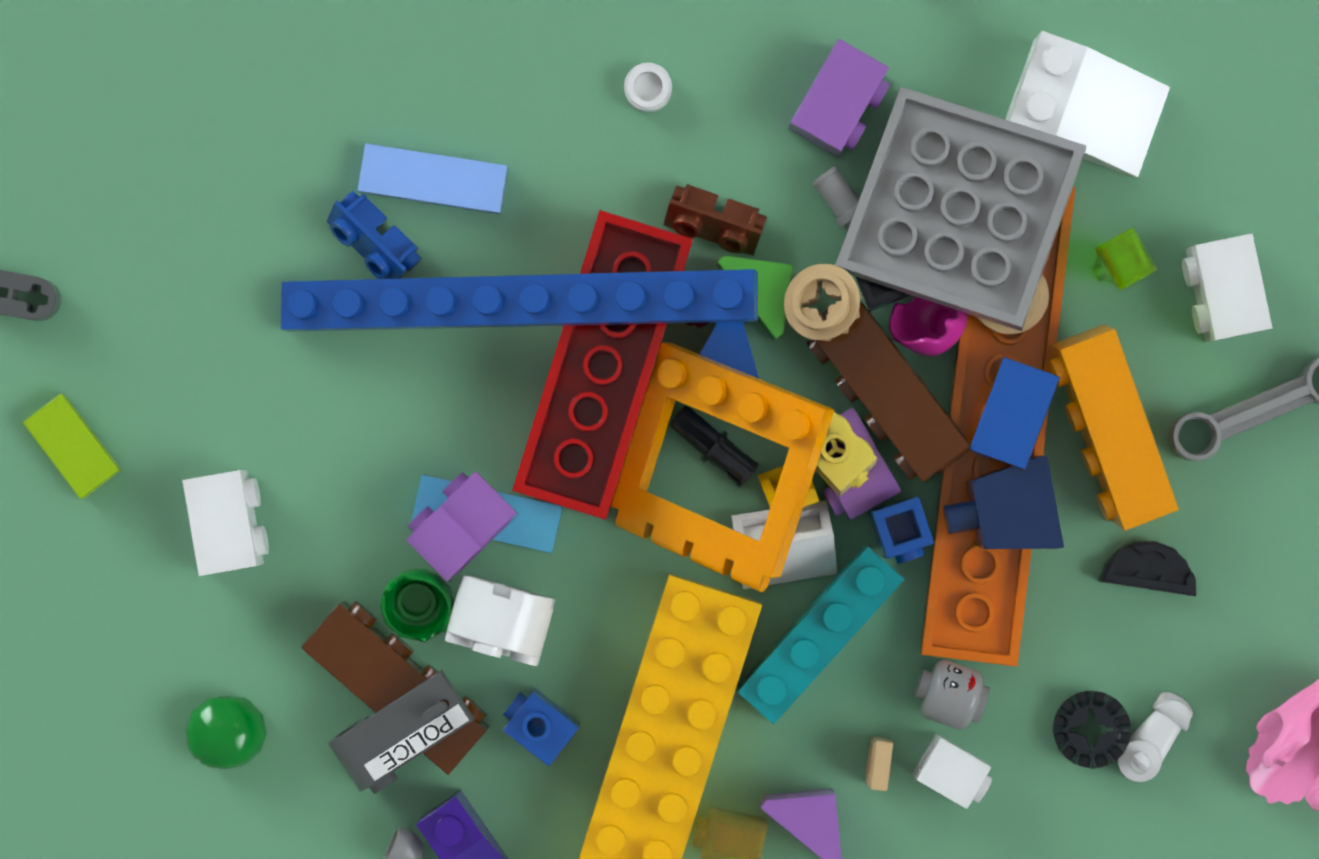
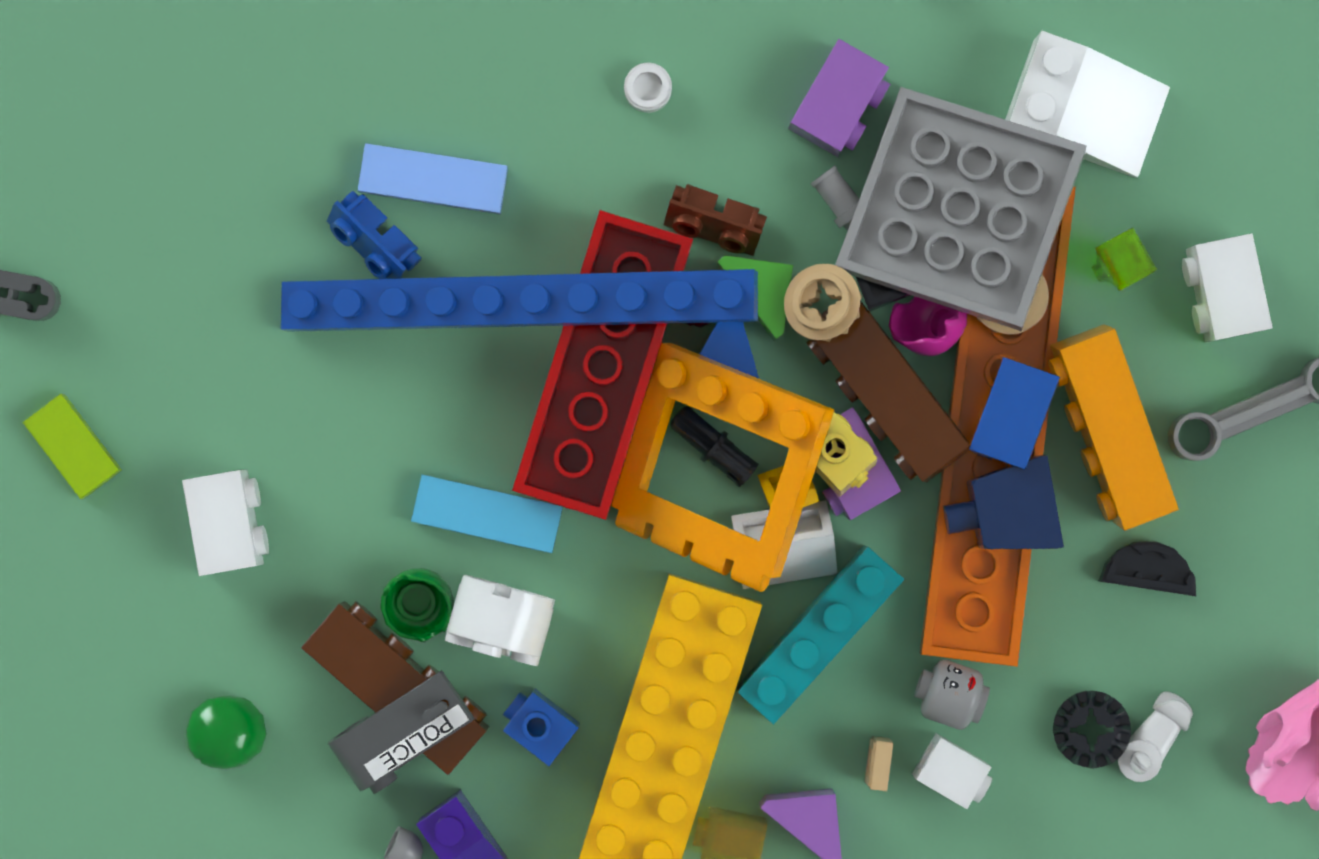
medium lavender brick [406,471,519,582] -> none
blue brick [868,496,934,564] -> none

